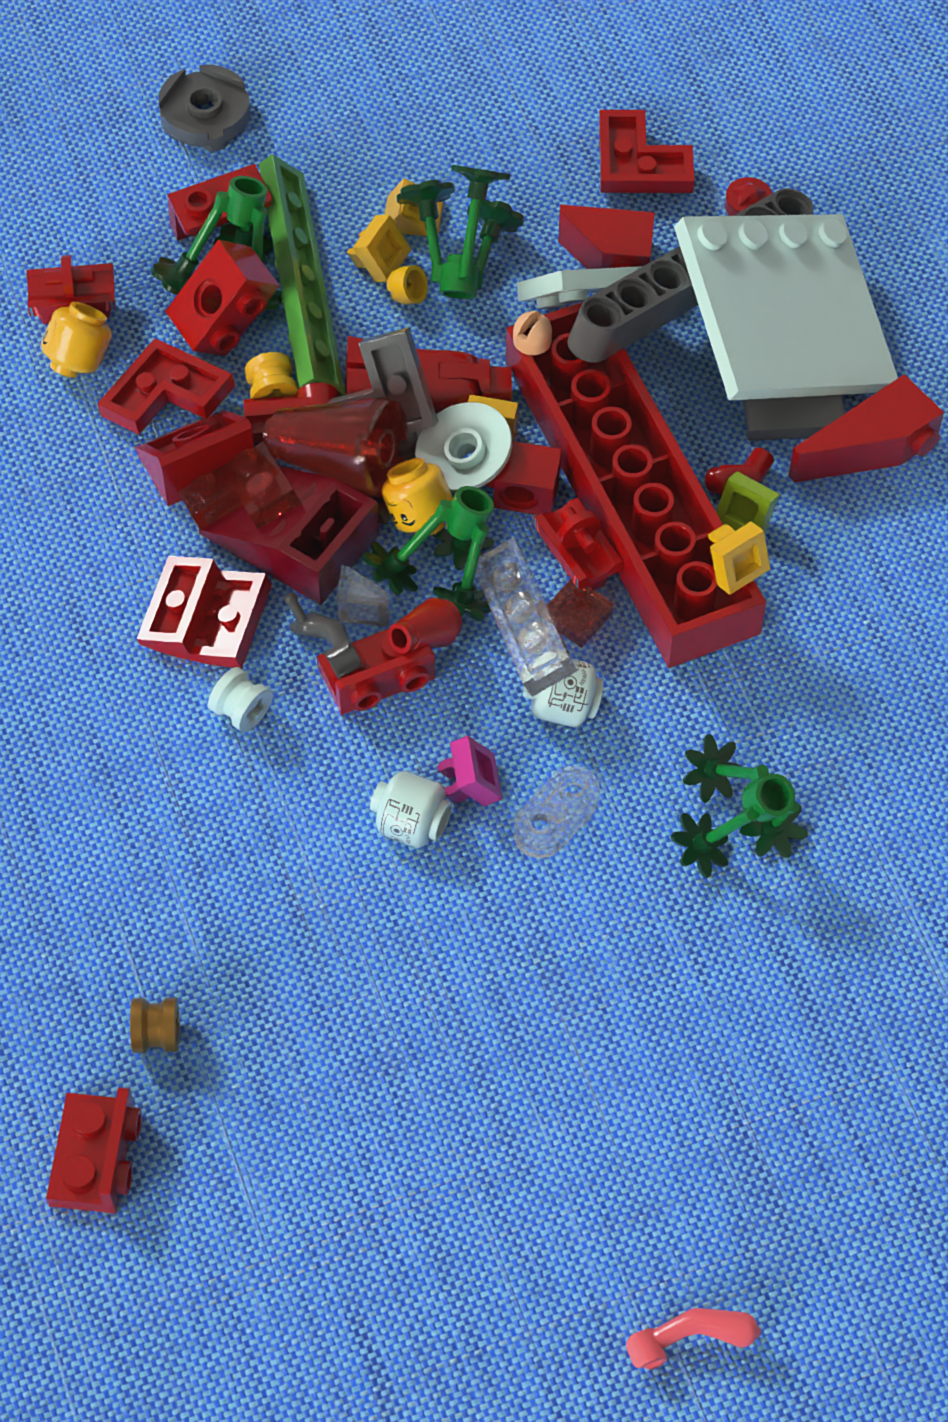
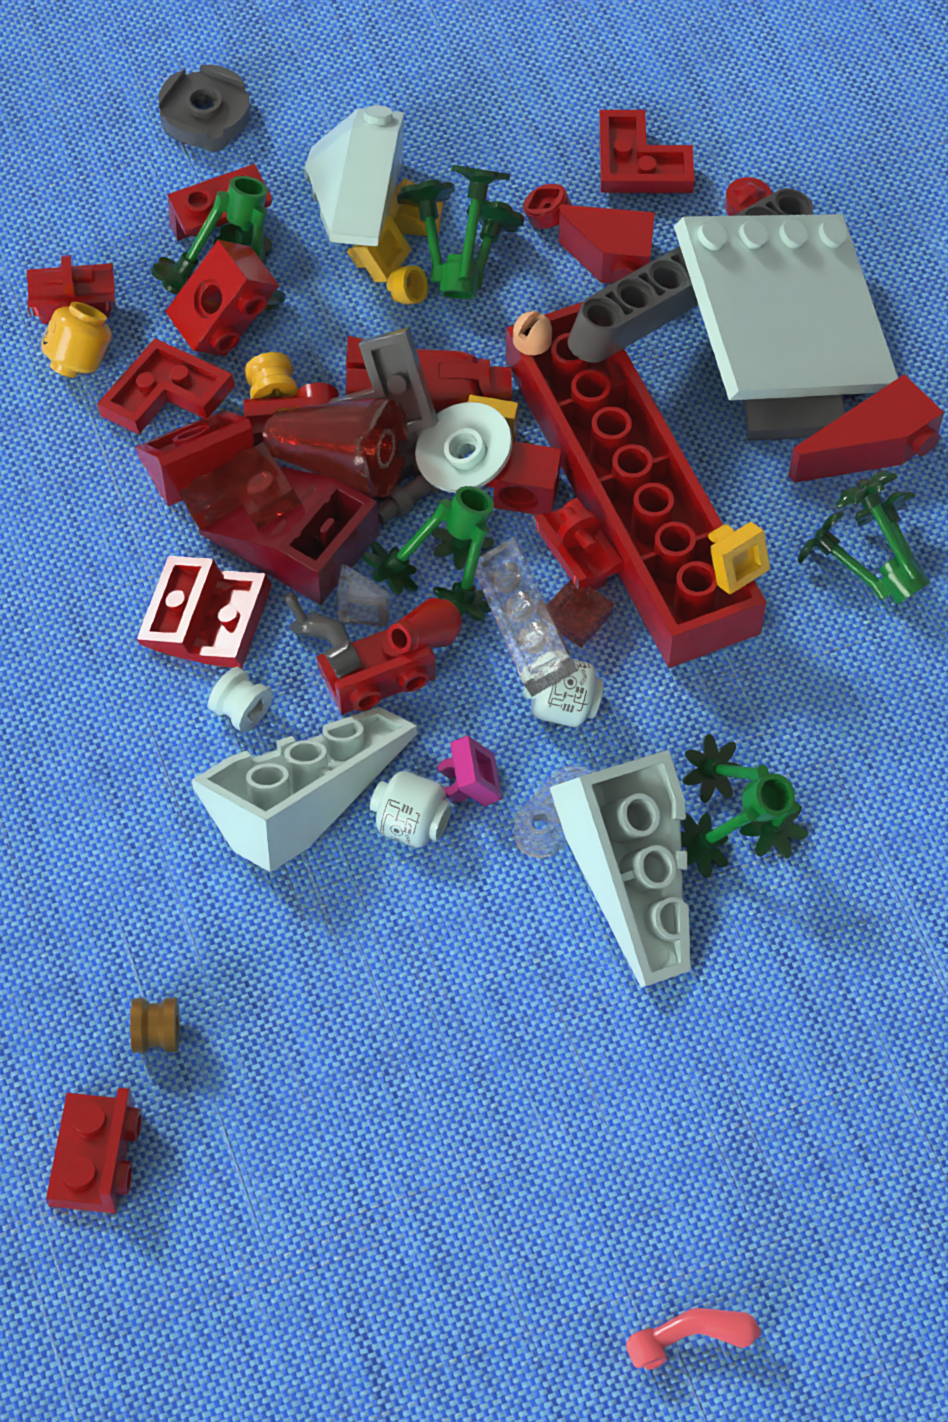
bright green plate [259,154,346,397] -> none
yellow head [381,458,453,536] -> none
light aqua plate [517,266,643,309] -> none
red arm [704,448,774,496] -> none
lime plate [716,471,780,534] -> none
none -> light aqua wedge [192,707,417,873]
none -> light aqua wedge [304,105,404,247]
none -> red tile [523,184,572,229]
none -> light aqua wedge [549,750,691,987]
none -> plant [797,470,930,605]

